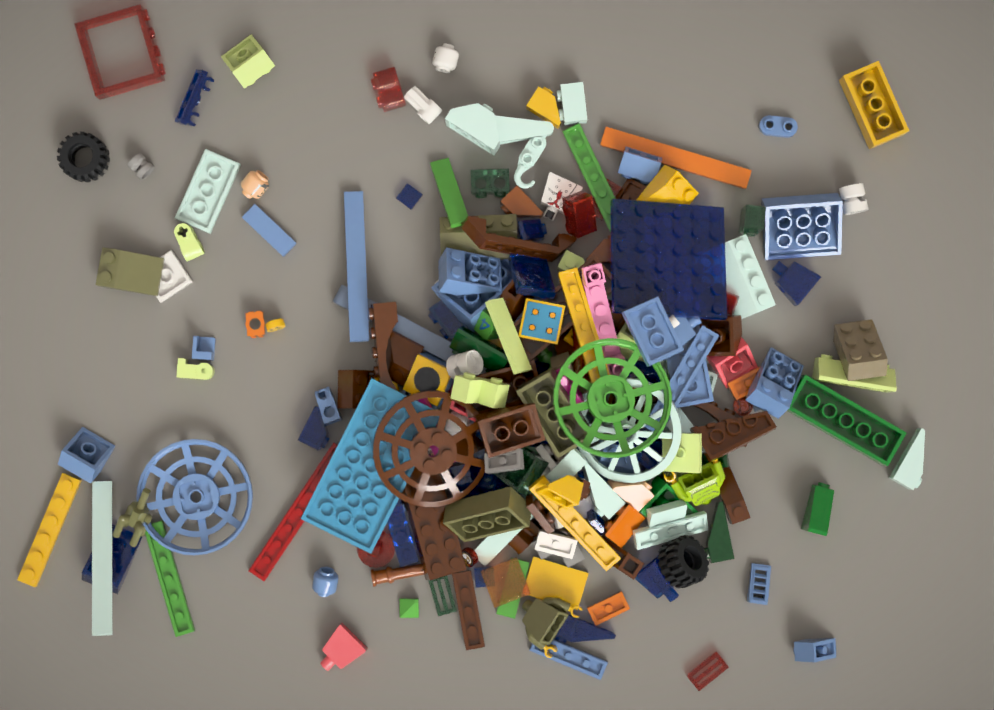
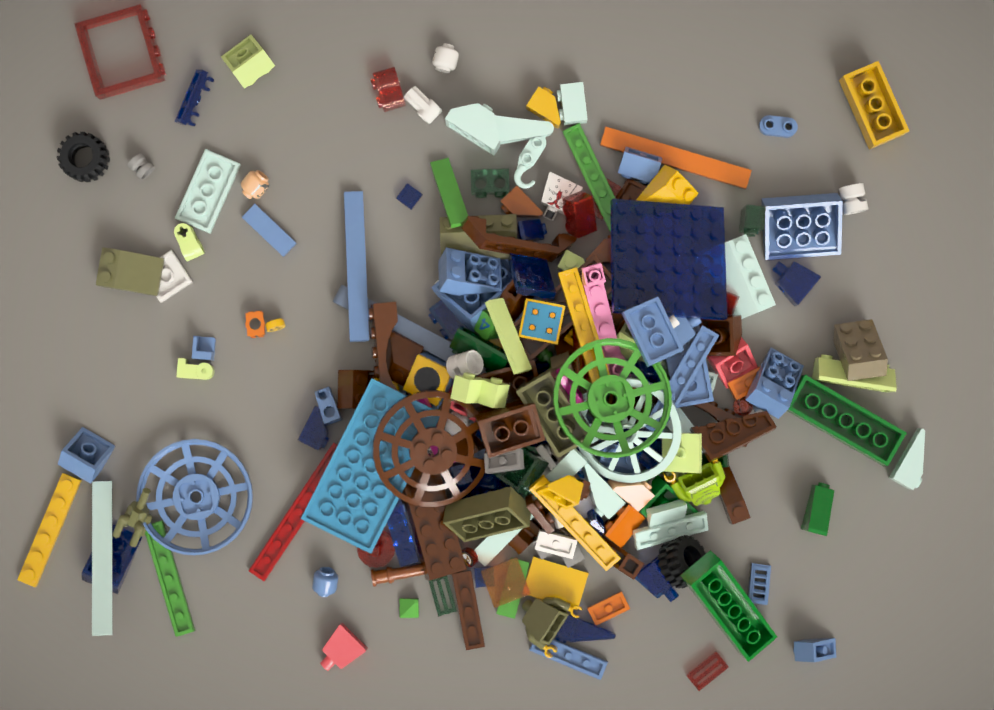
dark green slope [704,501,735,563] -> none
none -> green brick [680,550,777,662]

